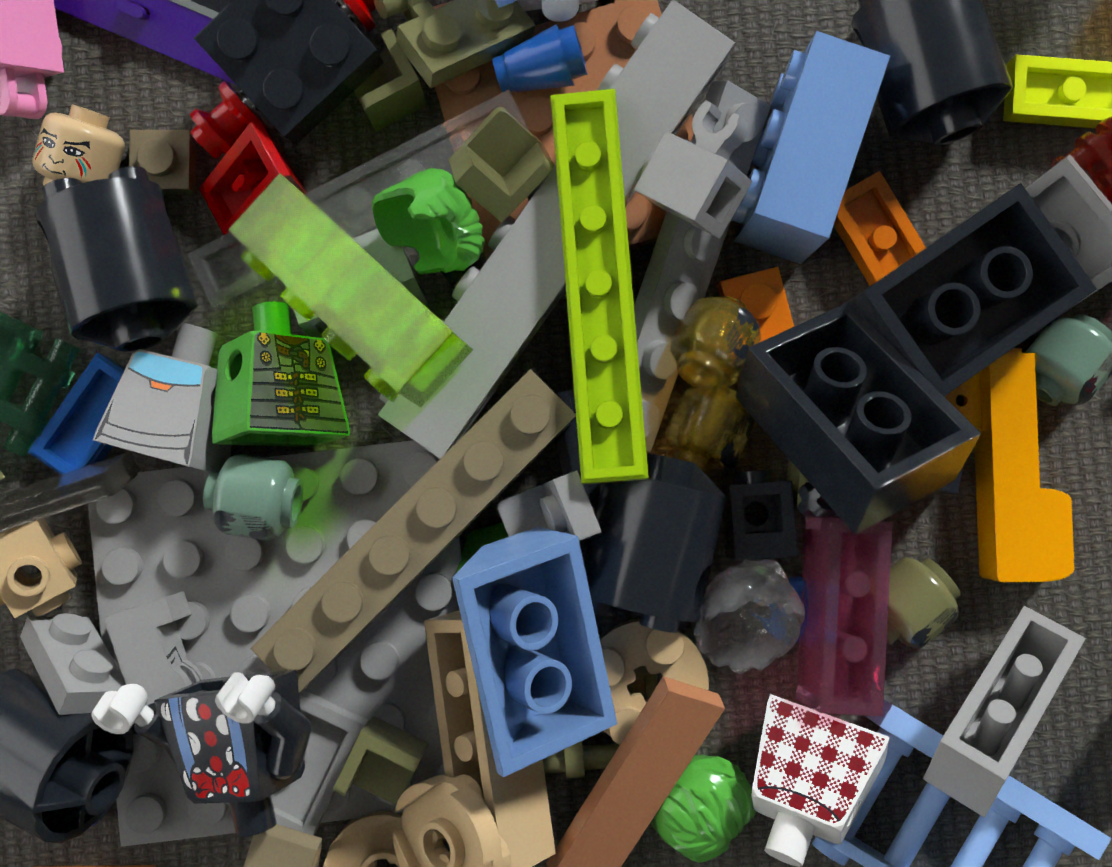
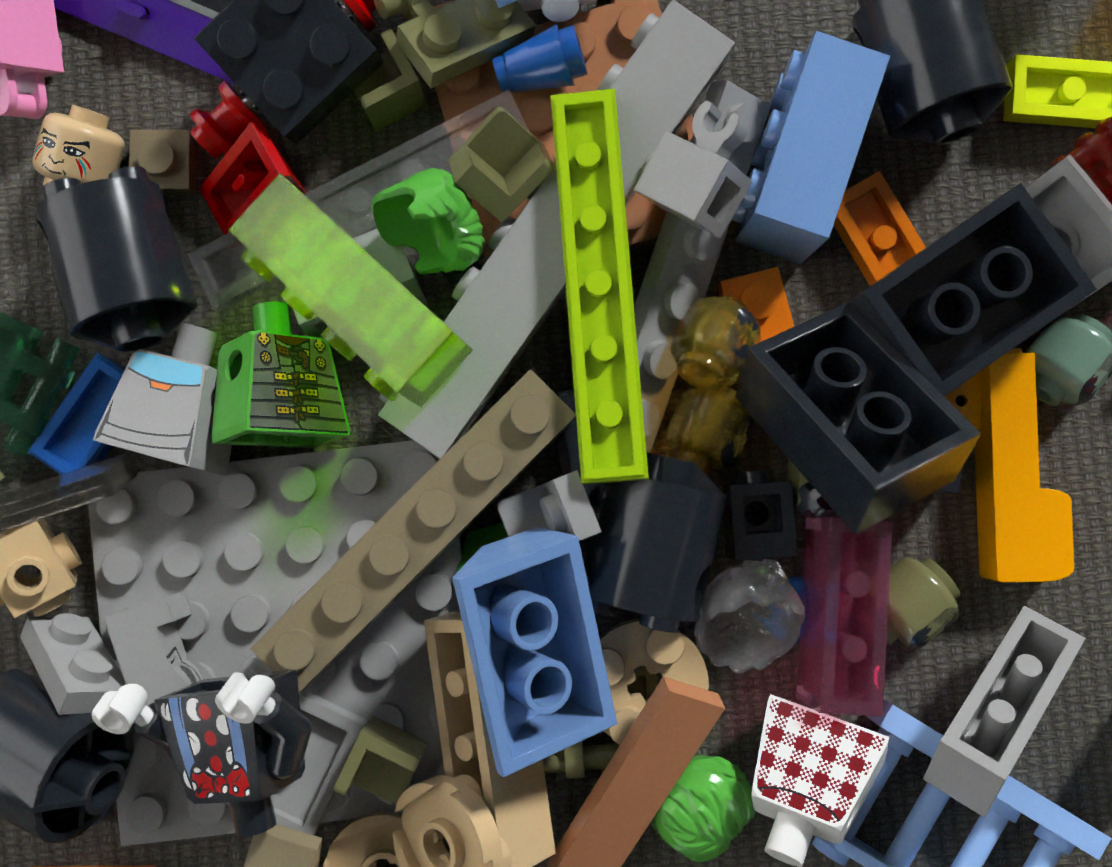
sand green head [203,454,303,541] -> none

